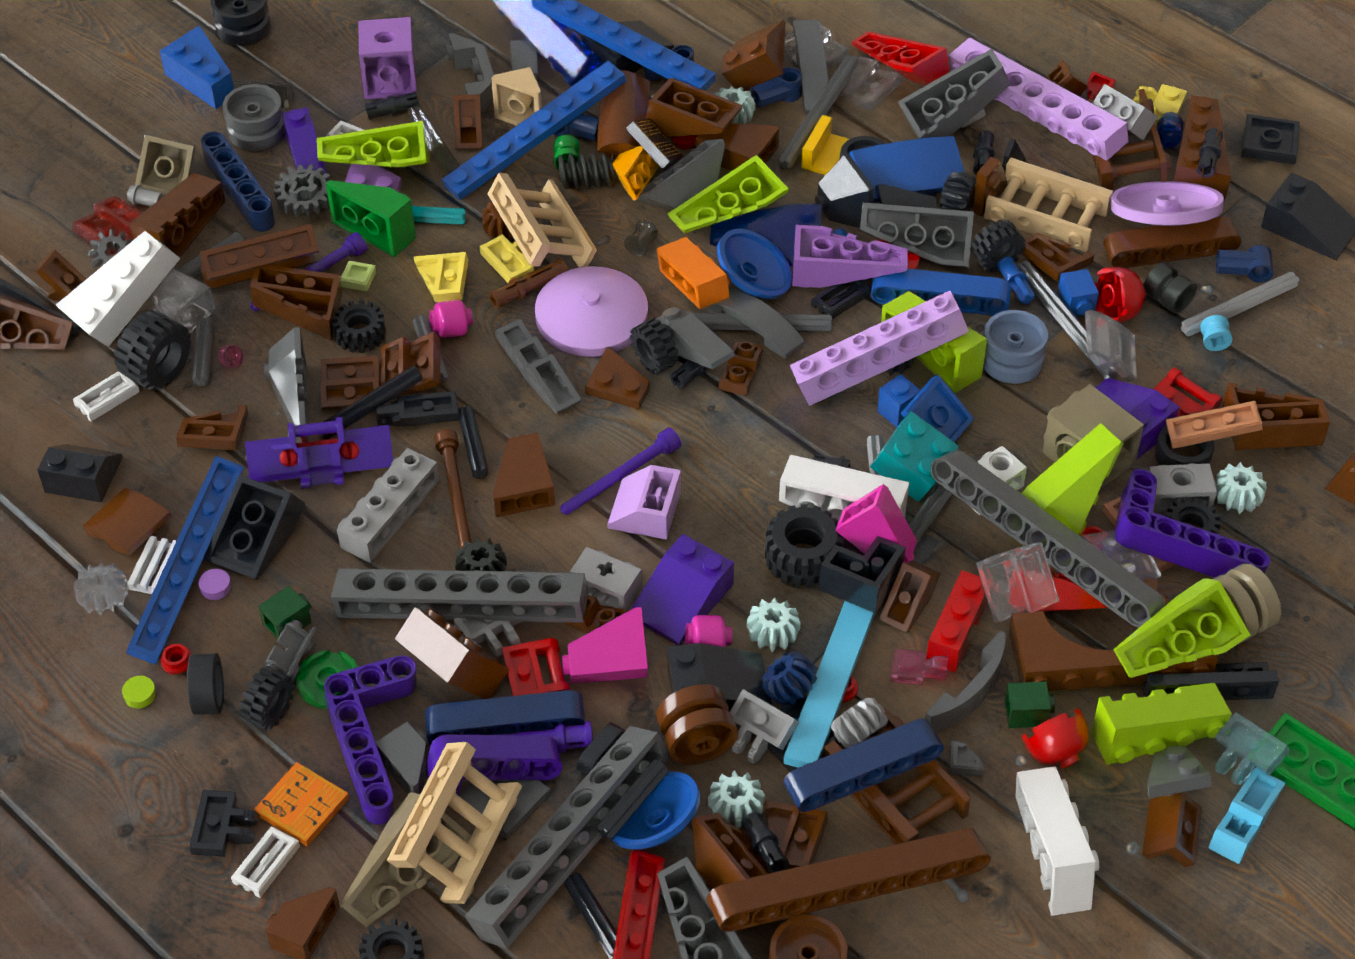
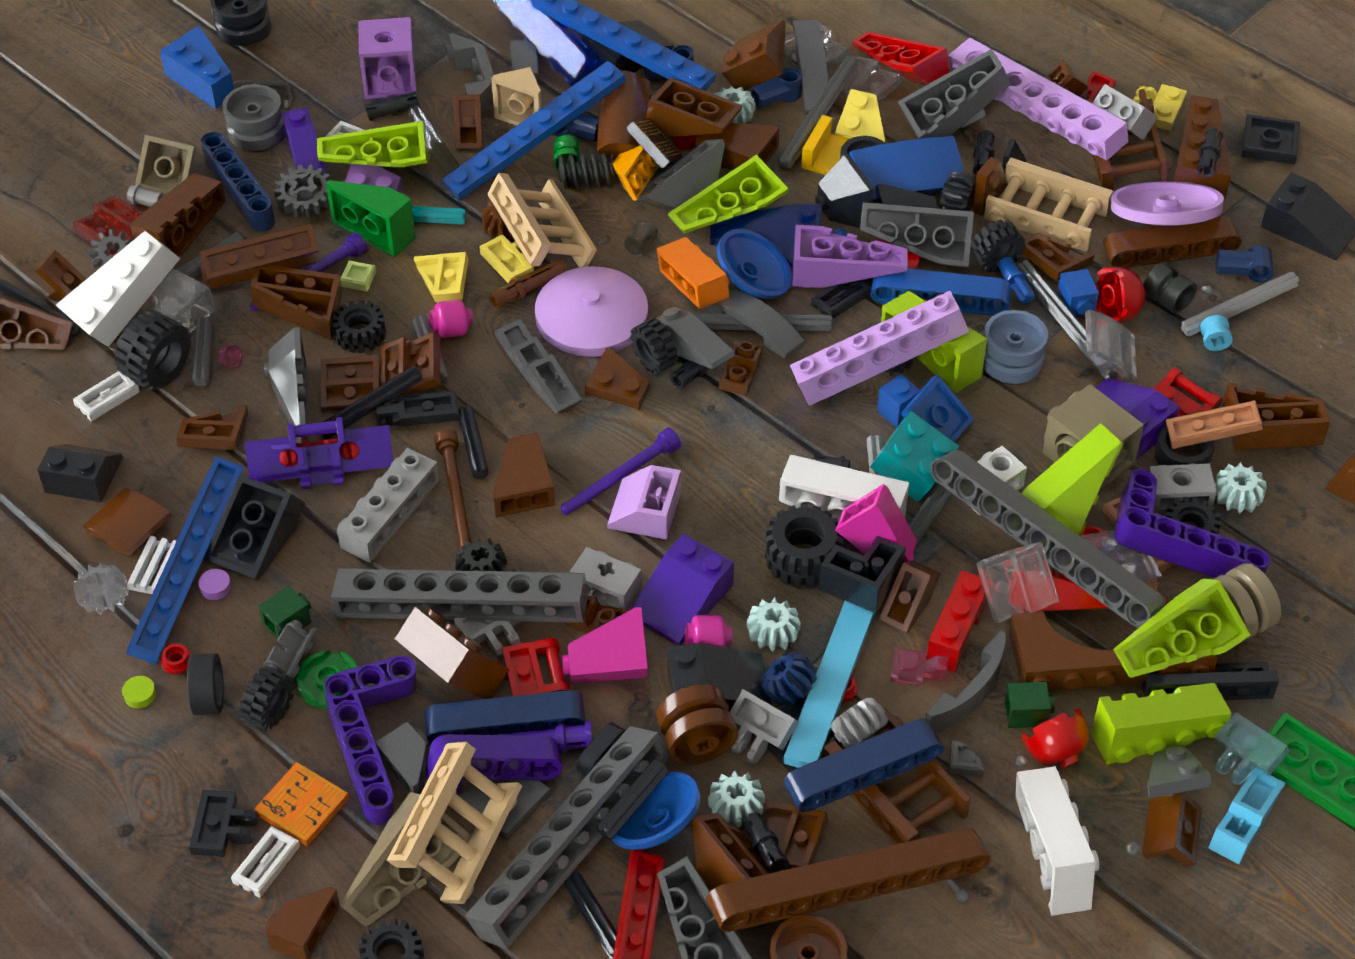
clear blue wheel [1157,112,1184,148] -> none
none -> light yellow wing [835,89,885,142]

